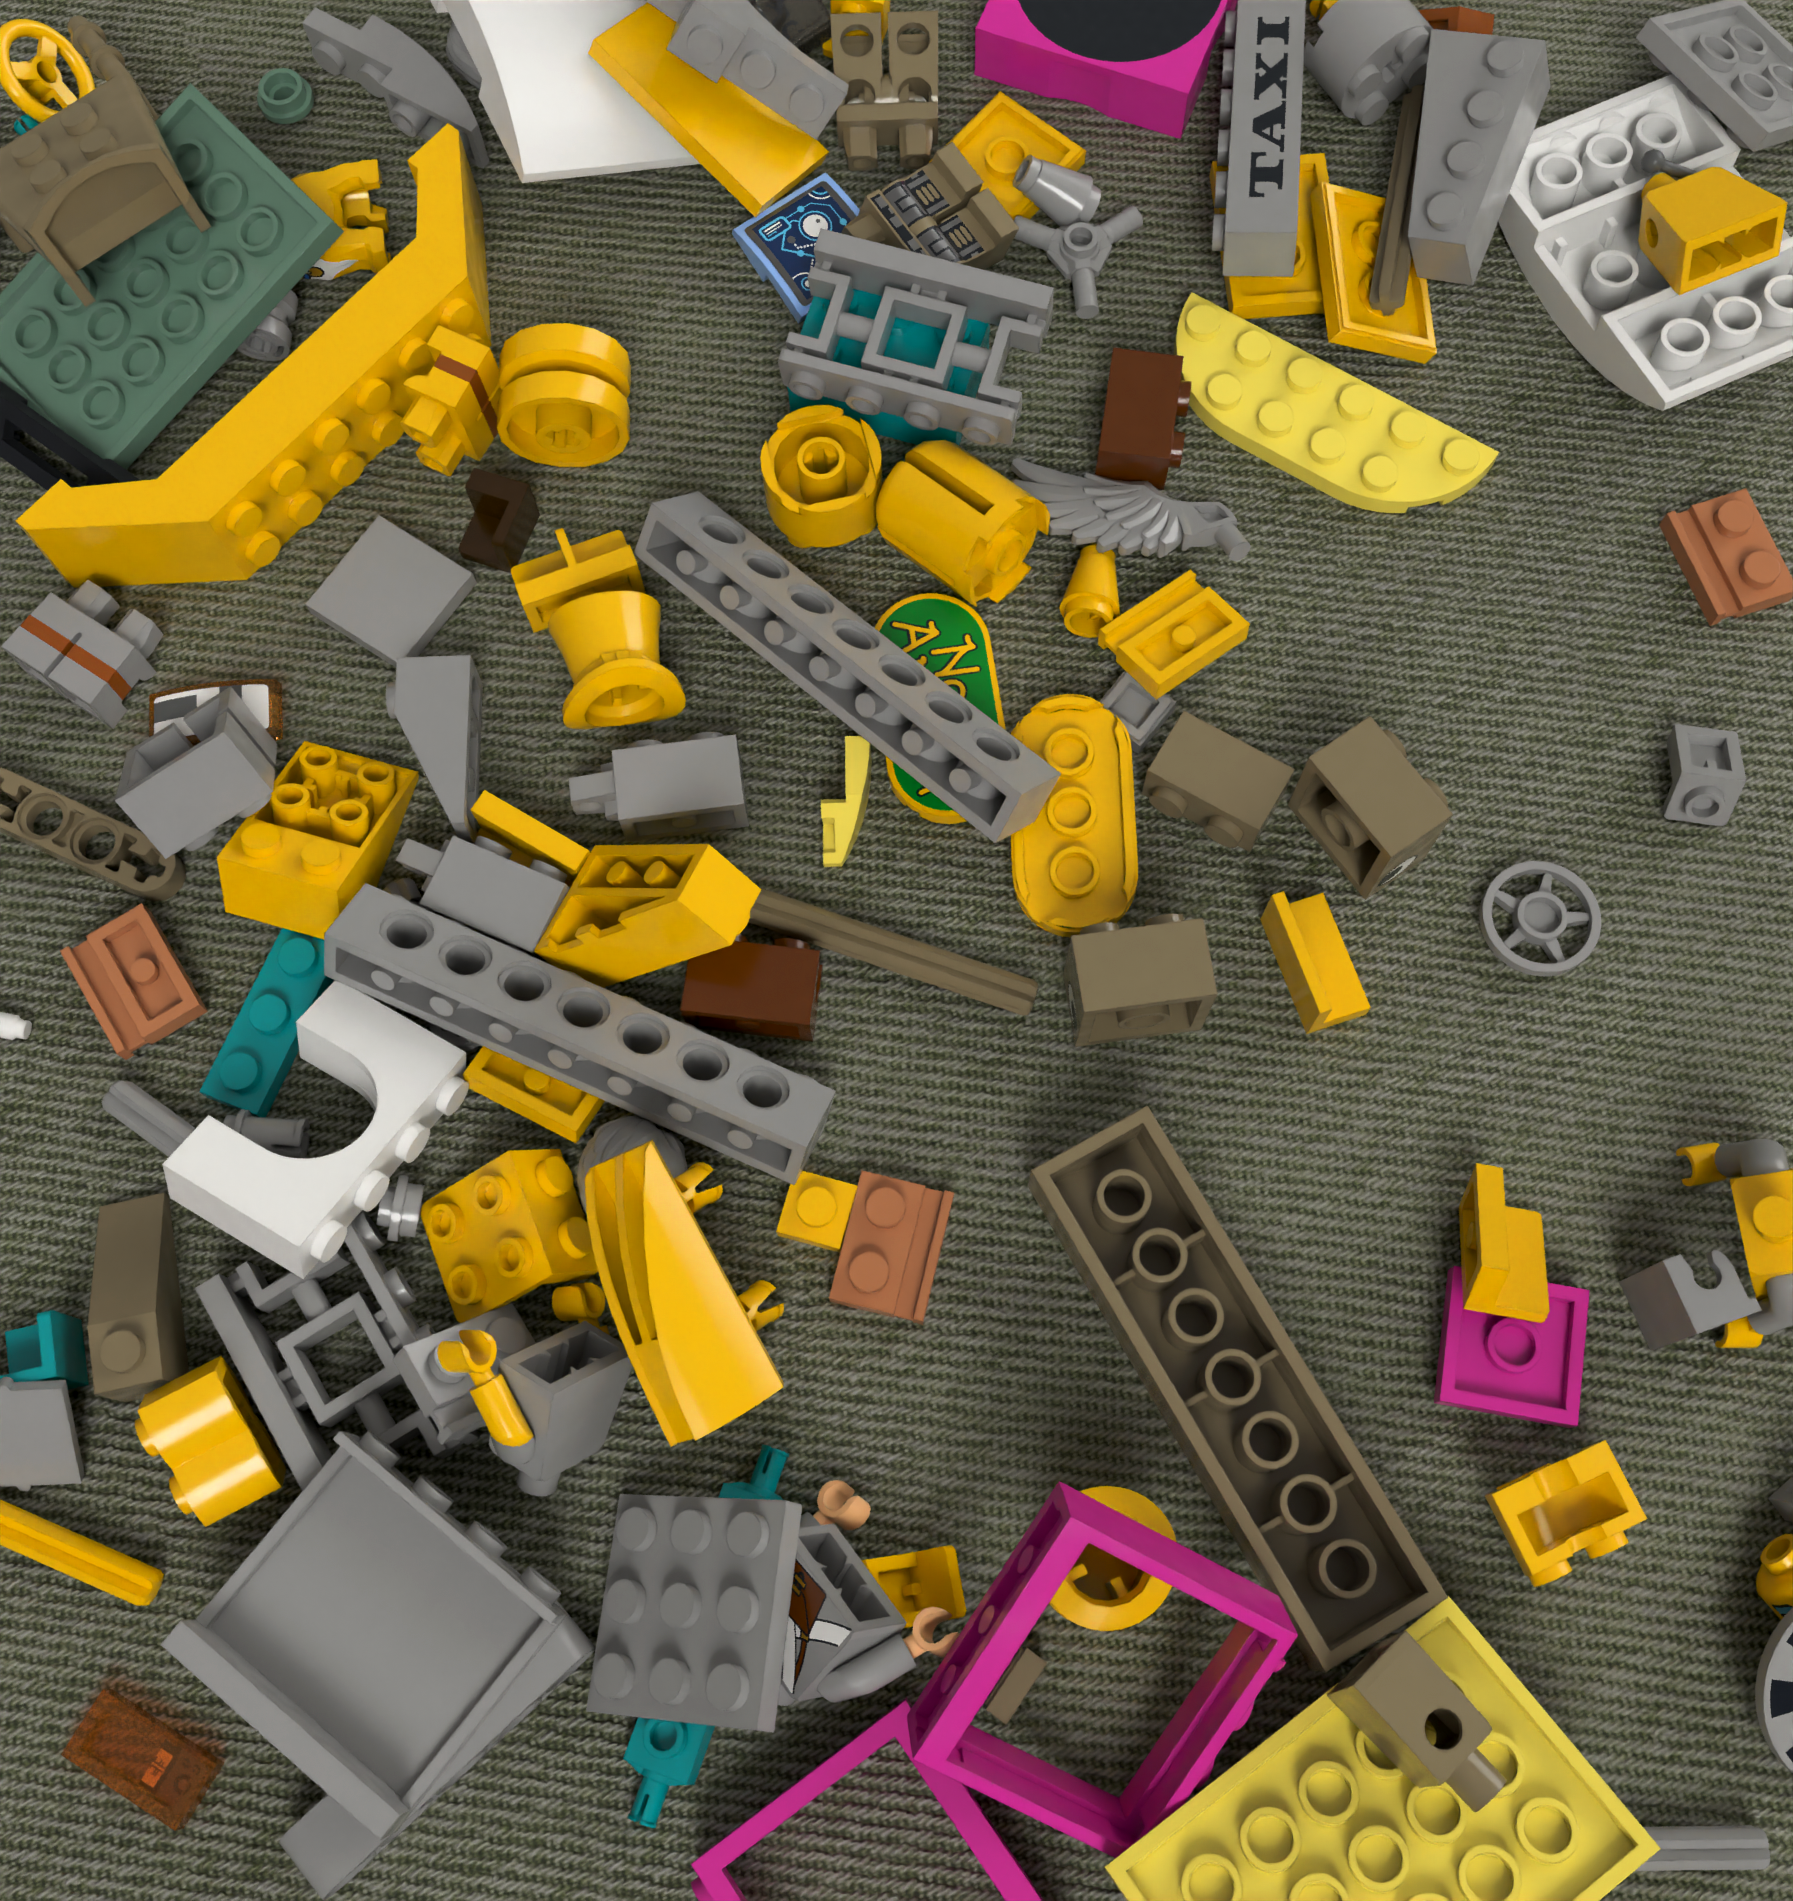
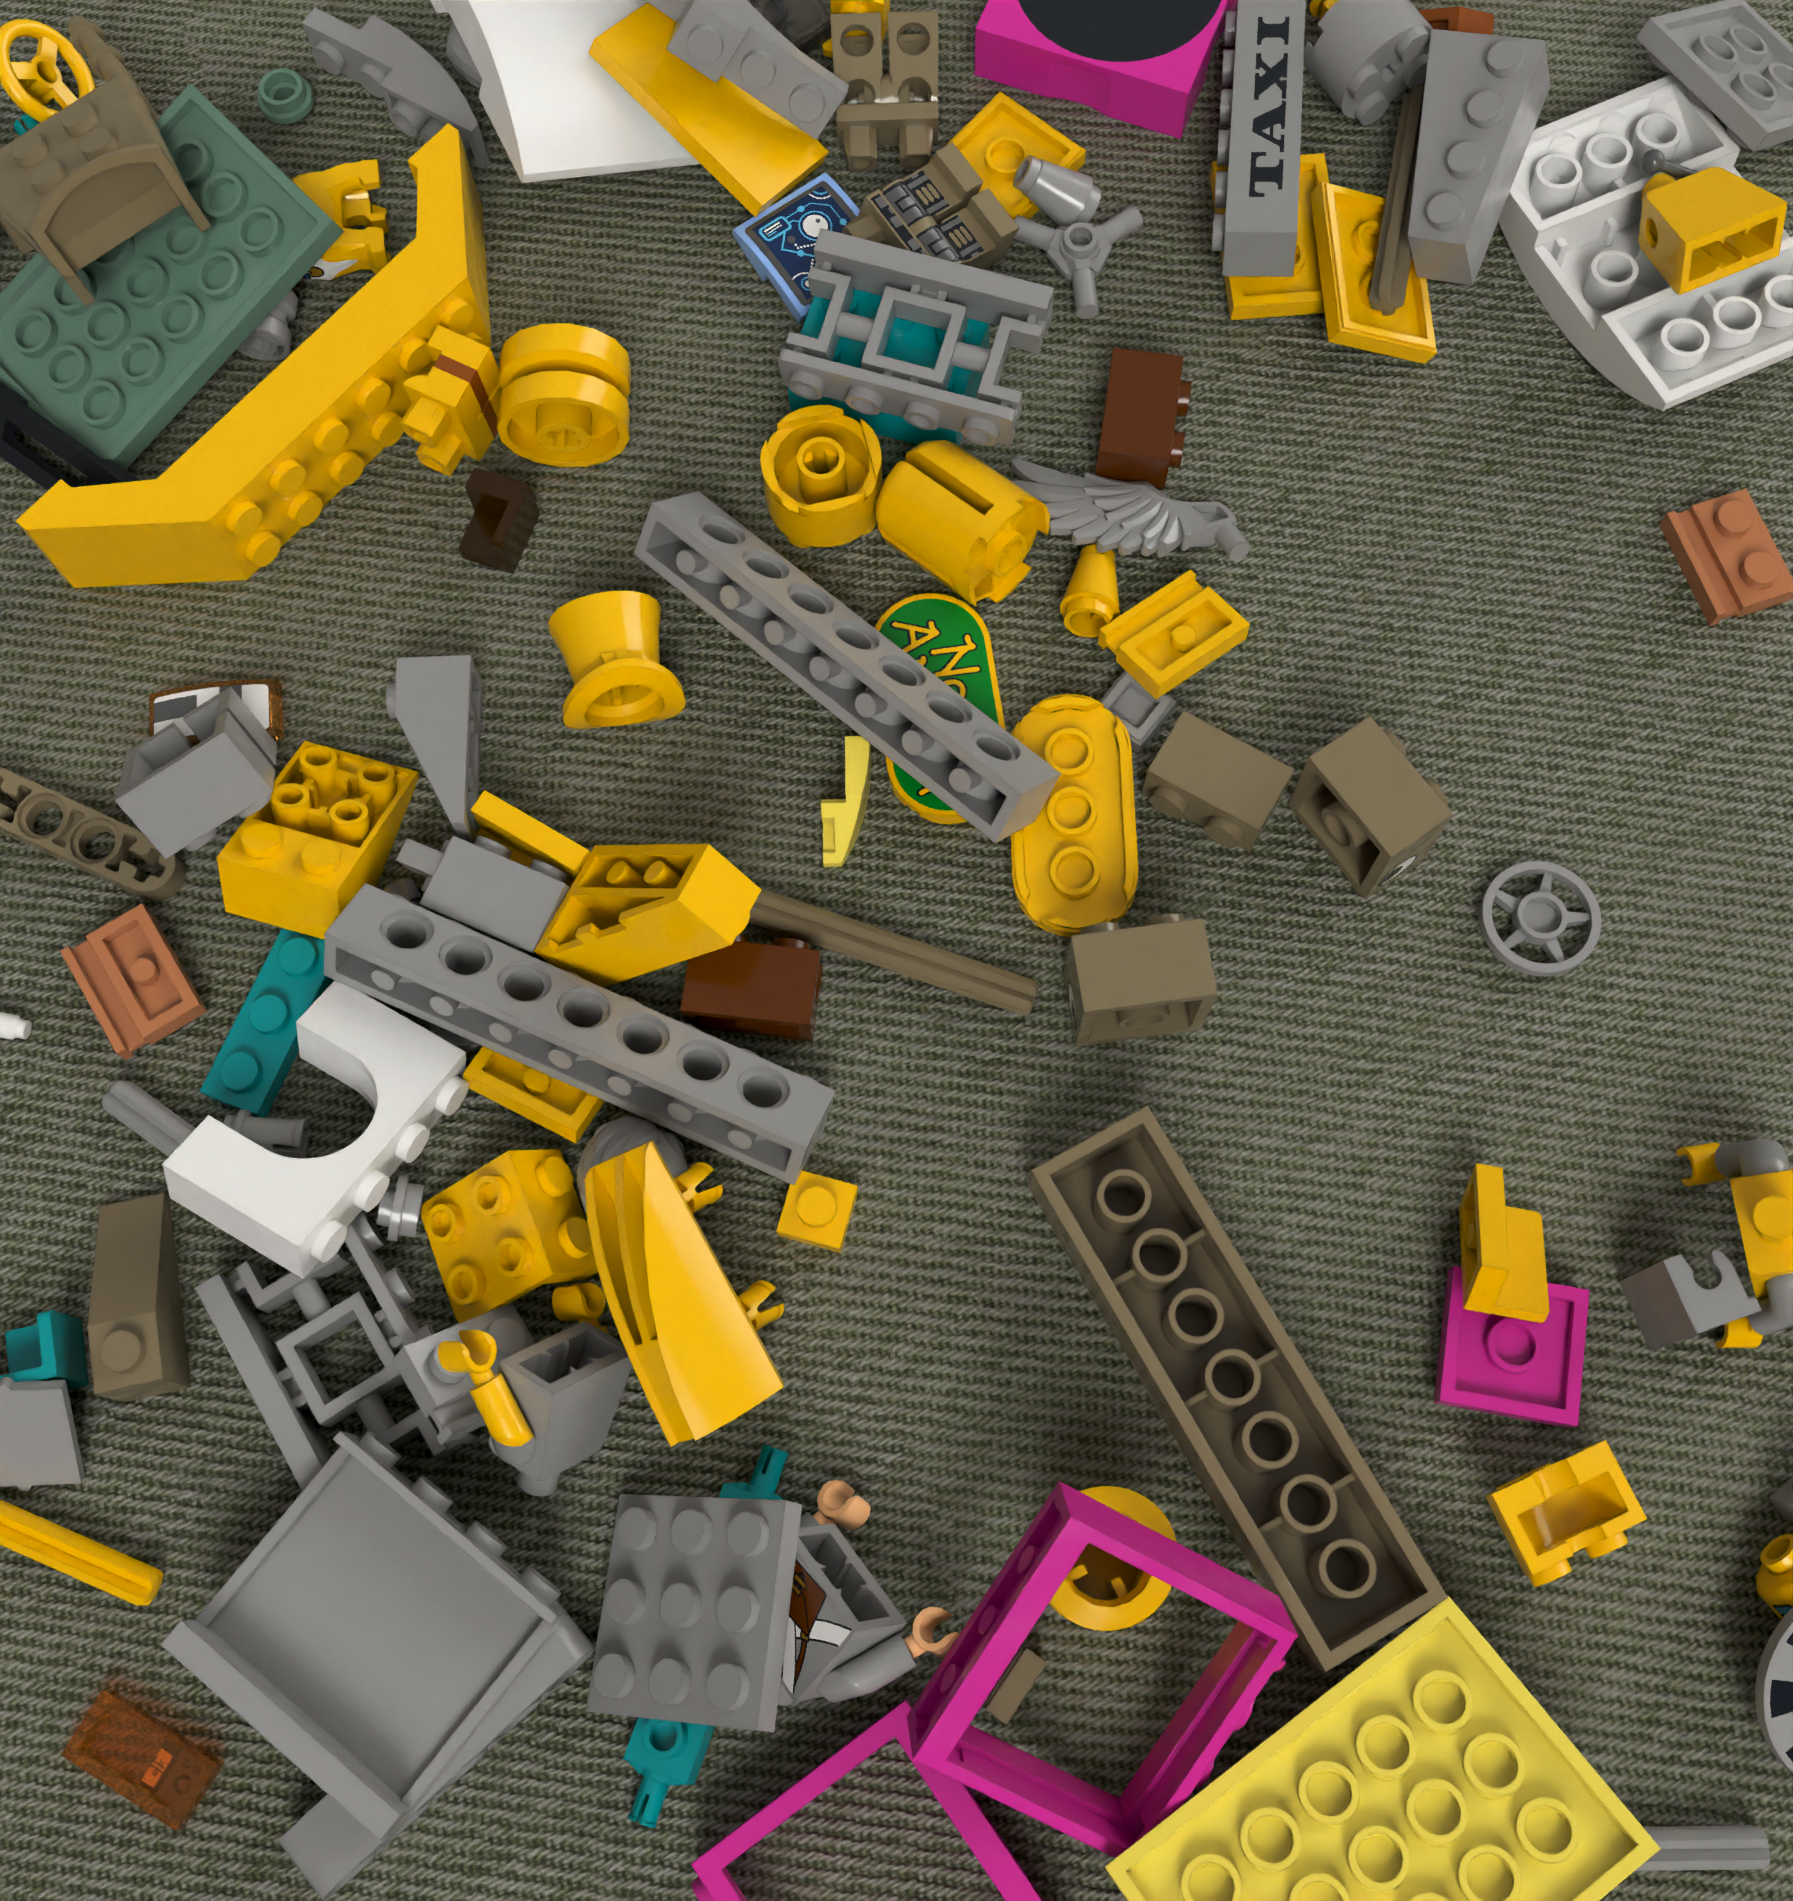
light grey hips [1,579,163,729] -> none
yellow brick [135,1356,286,1527] -> none
light grey tile [305,515,477,667] -> none
yellow panel [511,528,646,633] -> none
light grey hinge [569,732,749,842] -> none
nougat plate [829,1170,954,1325] -> none
yellow bracket [861,1545,966,1628] -> none
light yellow plate [1173,292,1499,514] -> none
yellow panel [1260,891,1371,1034] -> none
dark tan torso [1327,1631,1507,1812] -> none
light grey bracket [1663,724,1746,826] -> none

